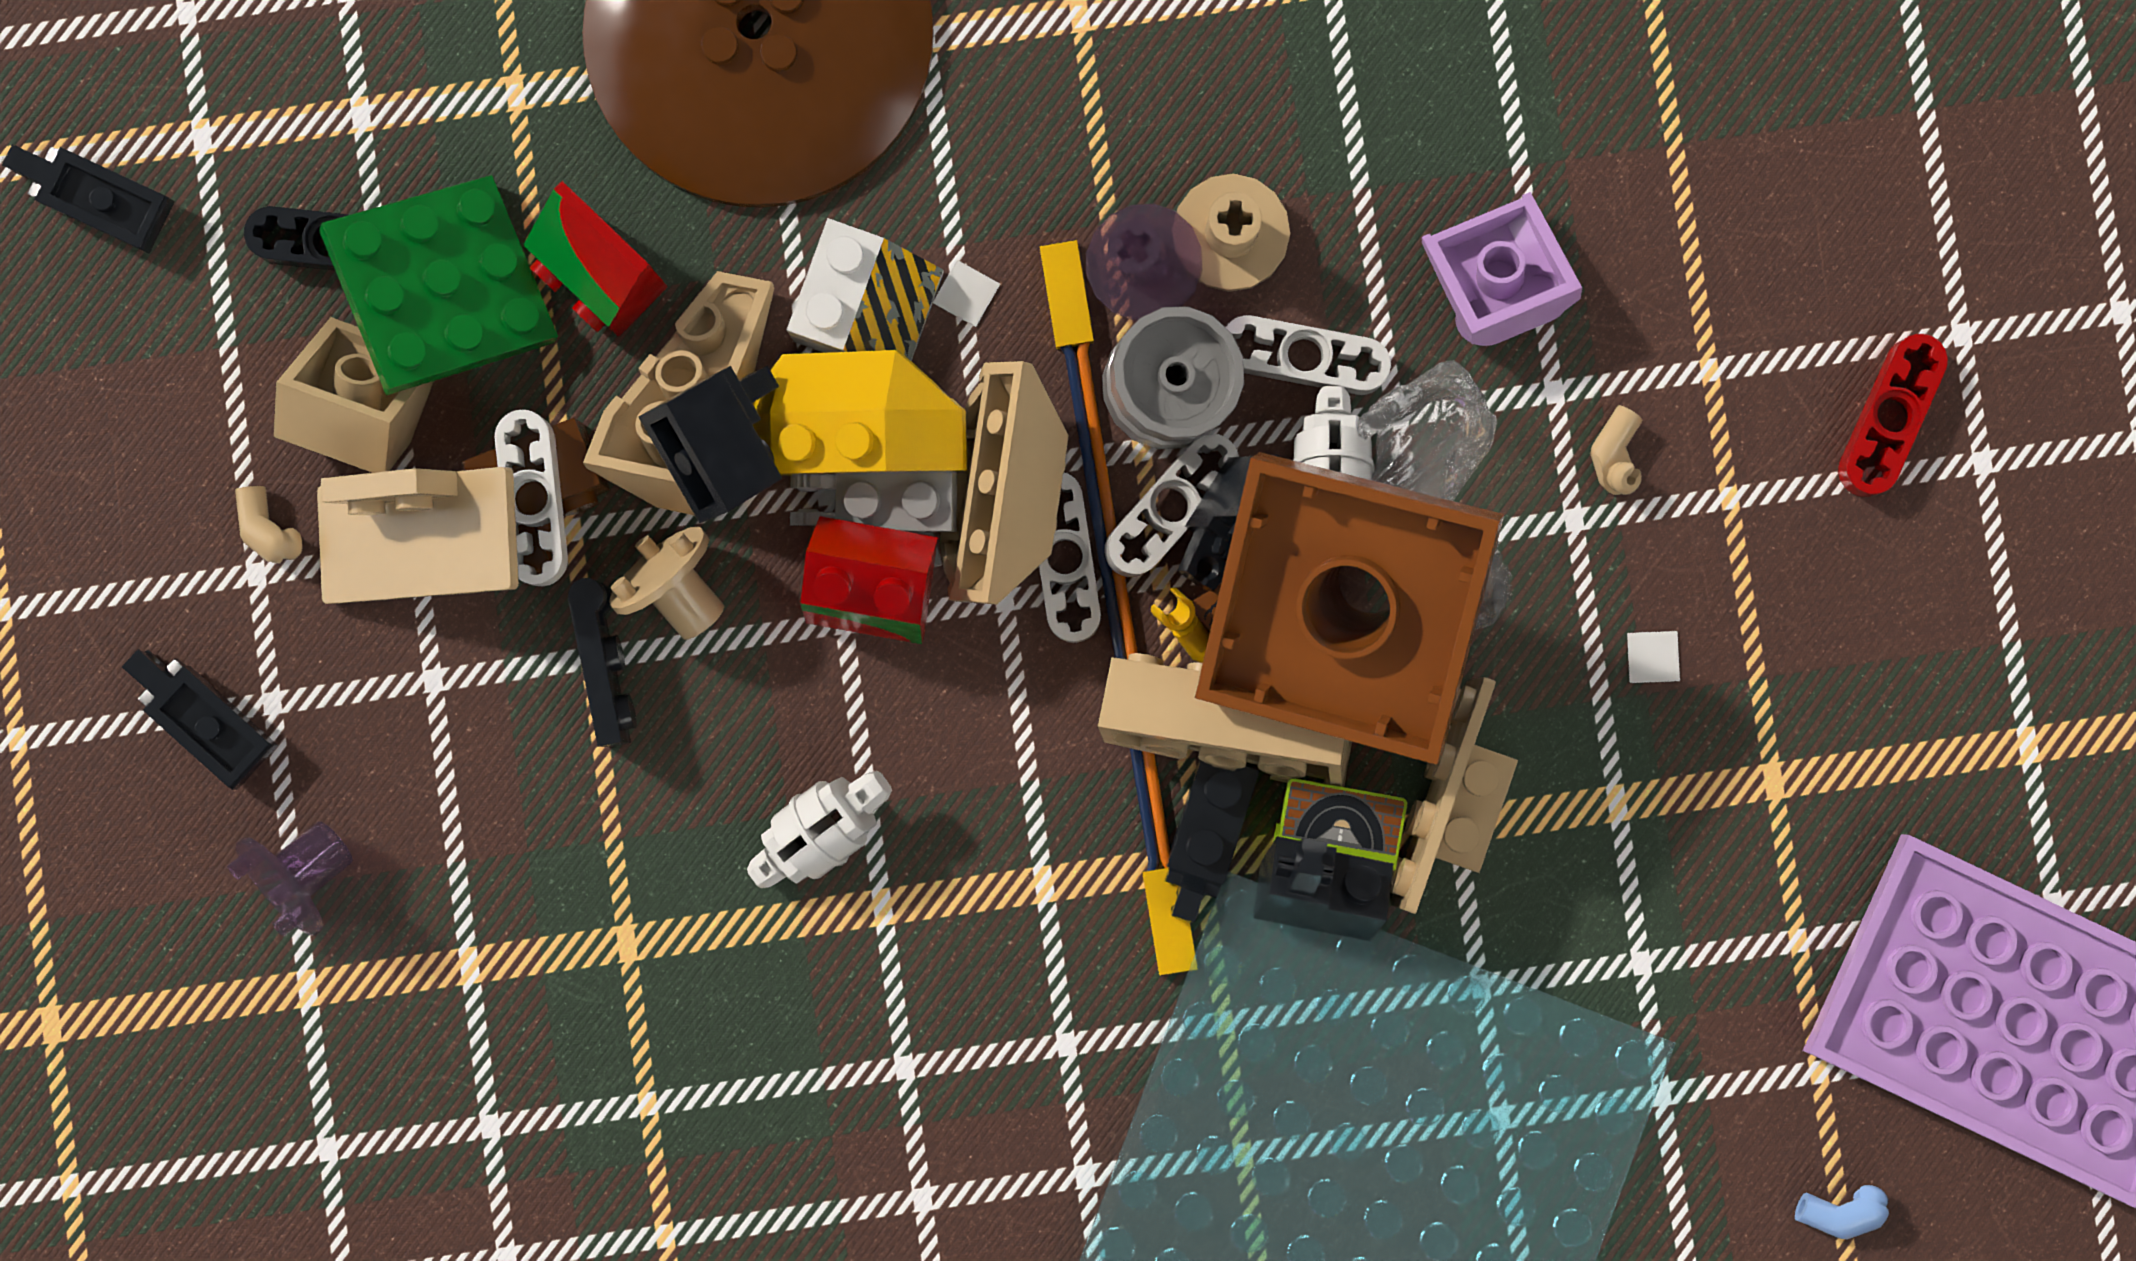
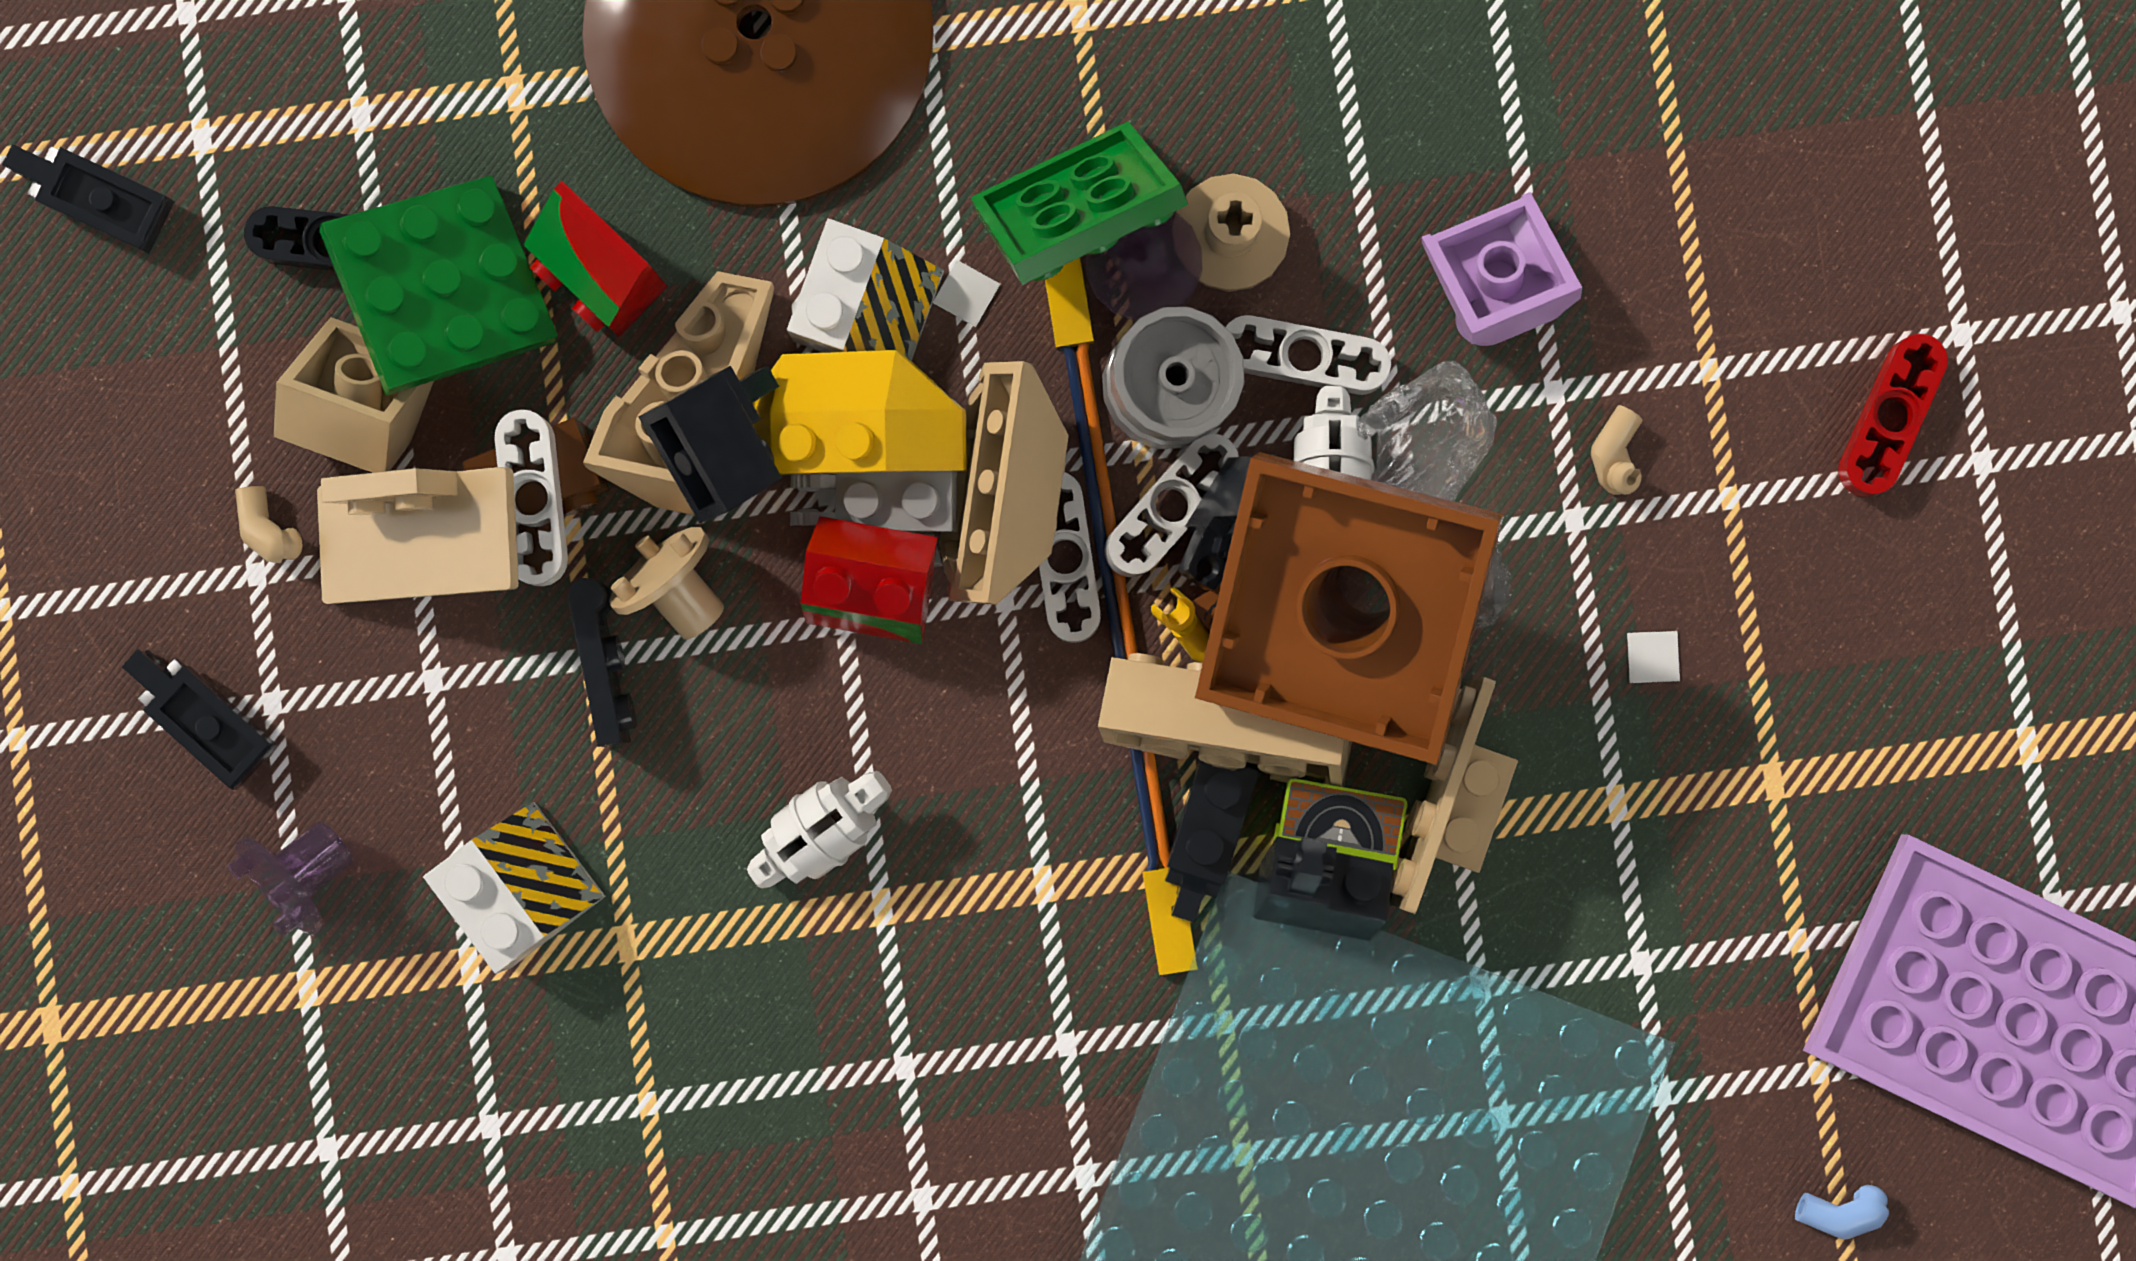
none -> slope [423,802,606,974]
none -> green plate [970,121,1189,285]

